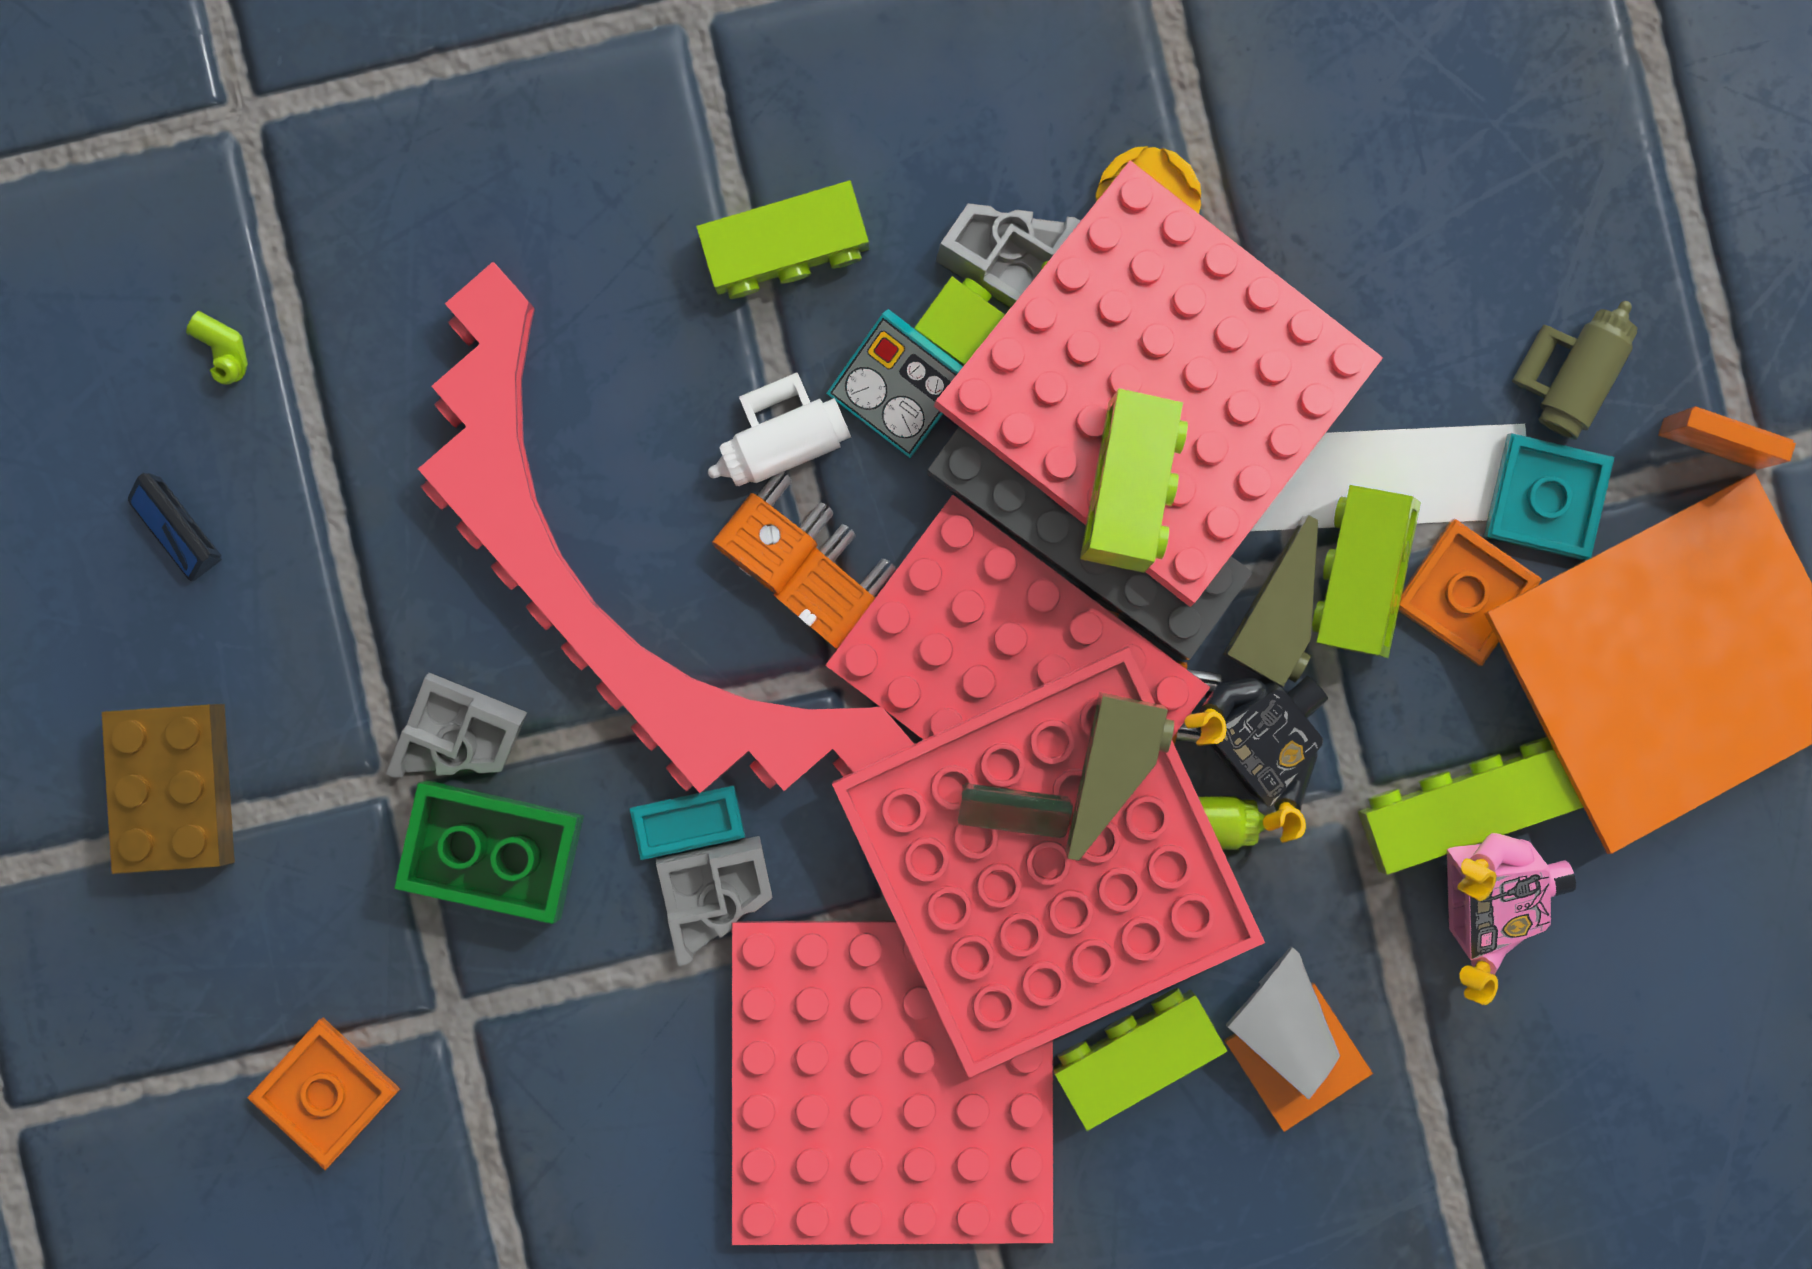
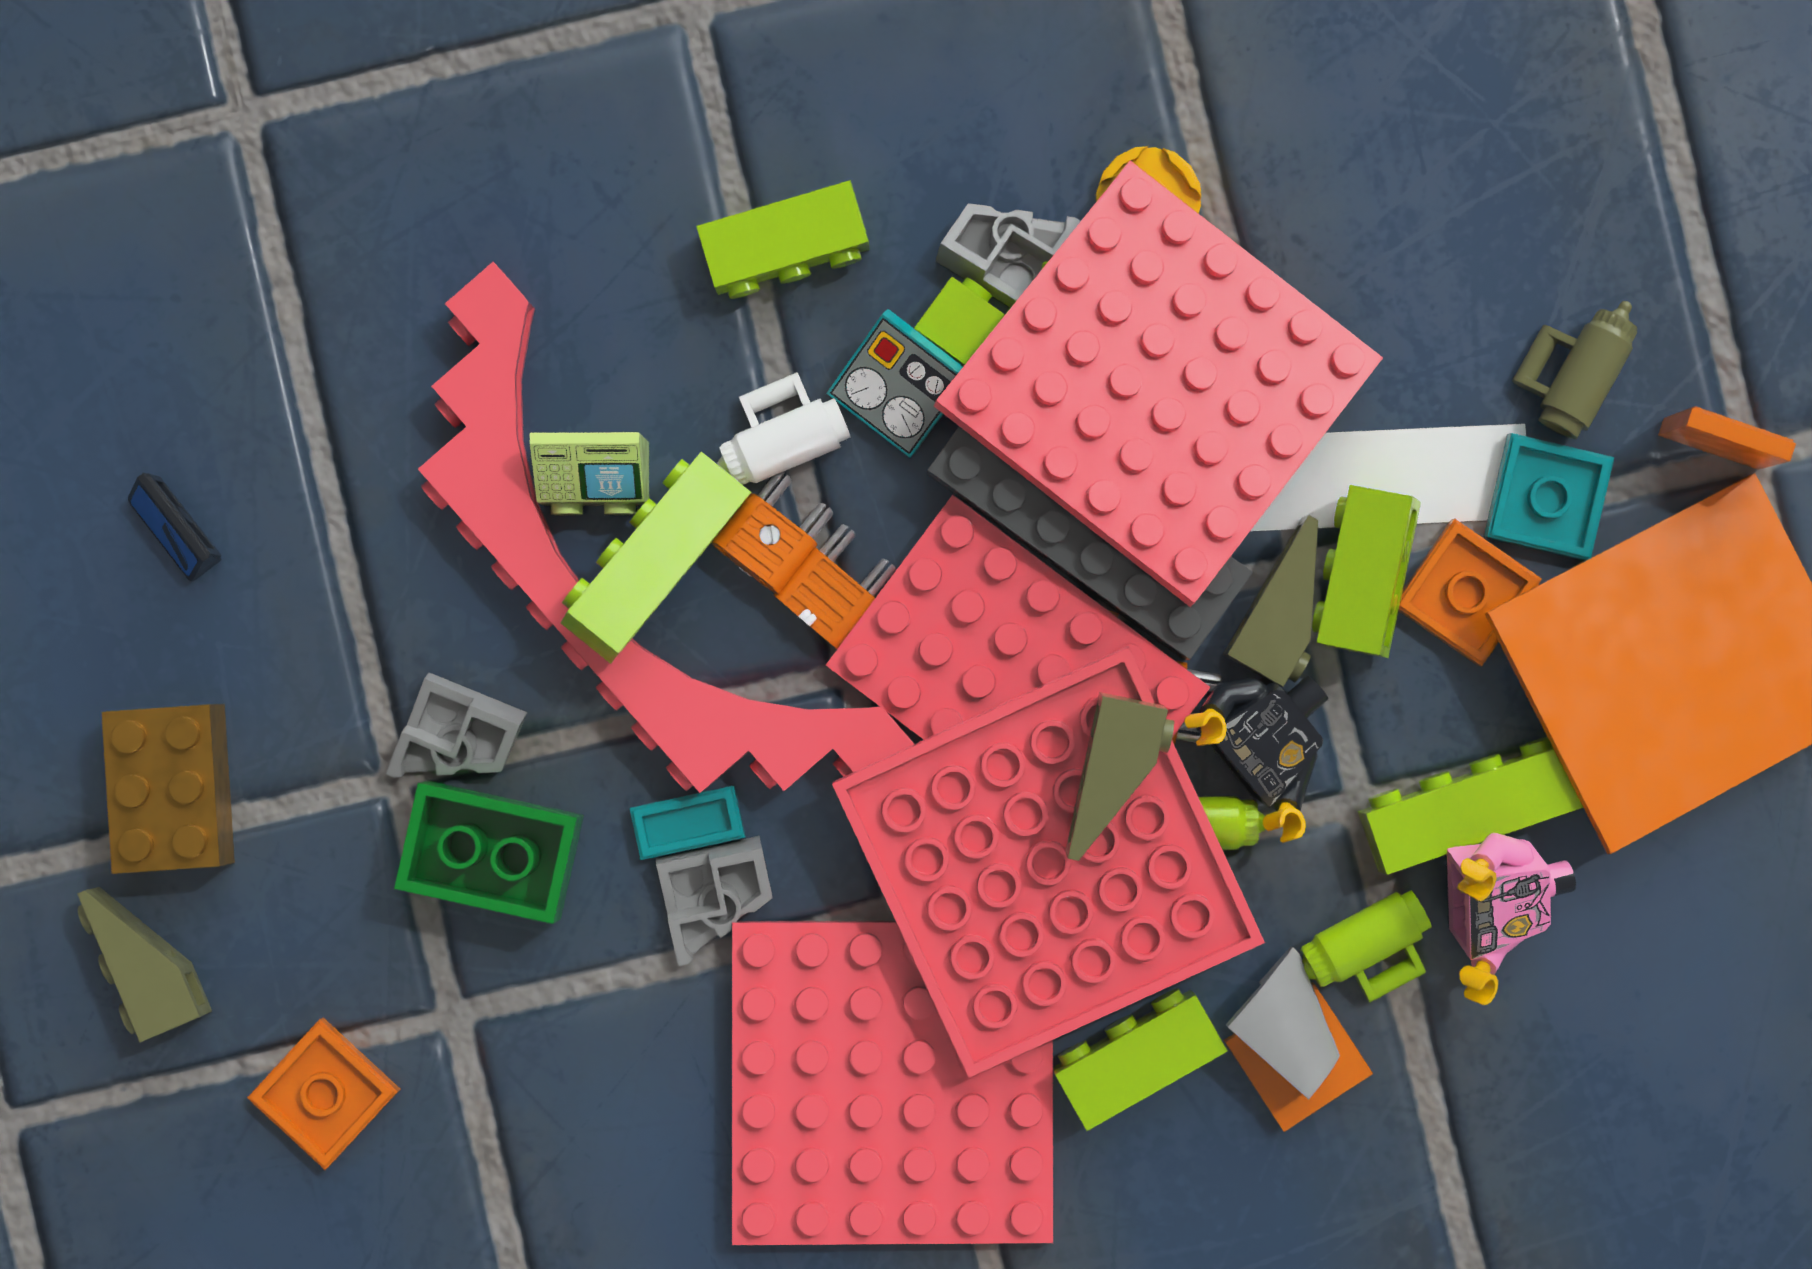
lime arm [186,311,248,385] -> none
slope [958,783,1073,838] -> none
lime brick [1080,388,1188,573] -> none
none -> olive slope [77,887,212,1042]
none -> yellowish green slope [530,432,649,515]
none -> lime brick [561,451,751,664]
none -> lime piece [1300,890,1432,1003]

